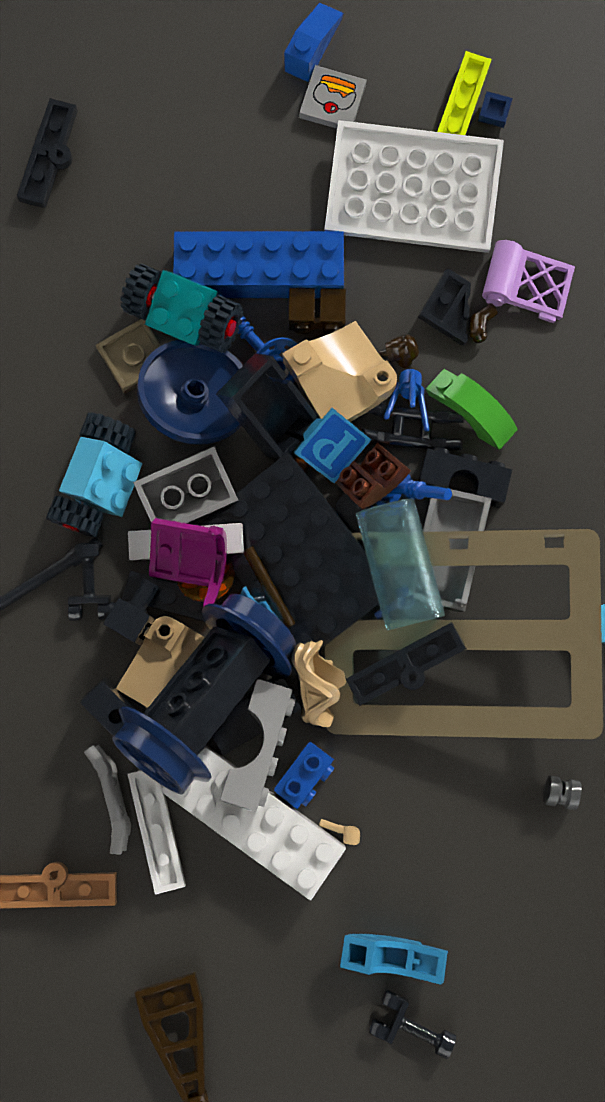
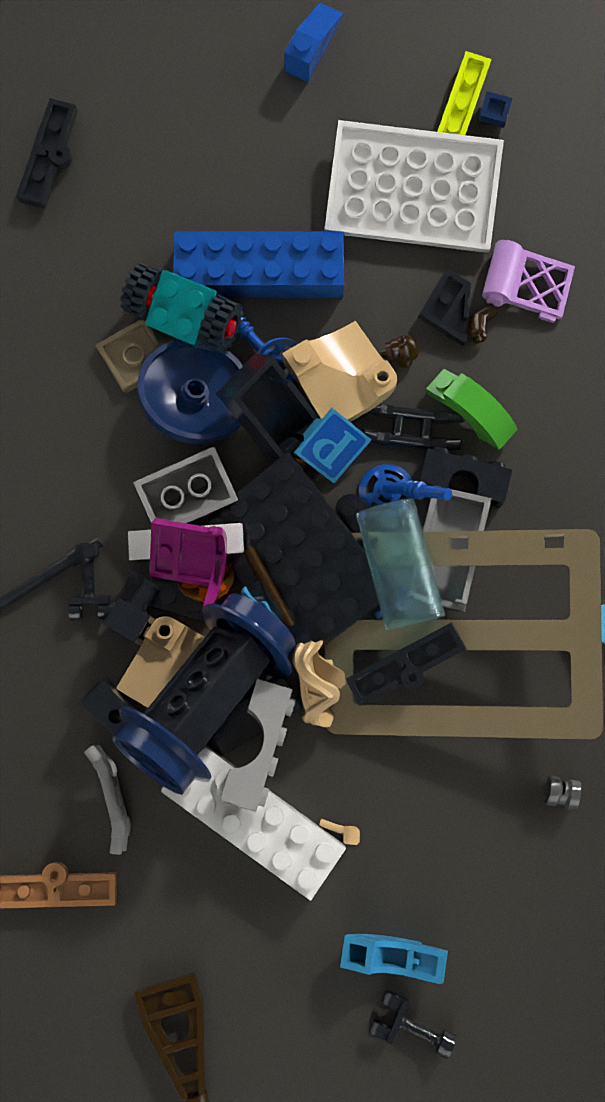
medium azure brick [46,412,143,537] -> none
white plate [128,771,186,895] -> none
blue bracket [274,742,335,809] -> none
dark brown piece [289,288,346,334] -> none
light grey tile [299,65,367,129] -> none
copper slope [335,443,411,509] -> none
blue plant [384,369,430,432] -> none

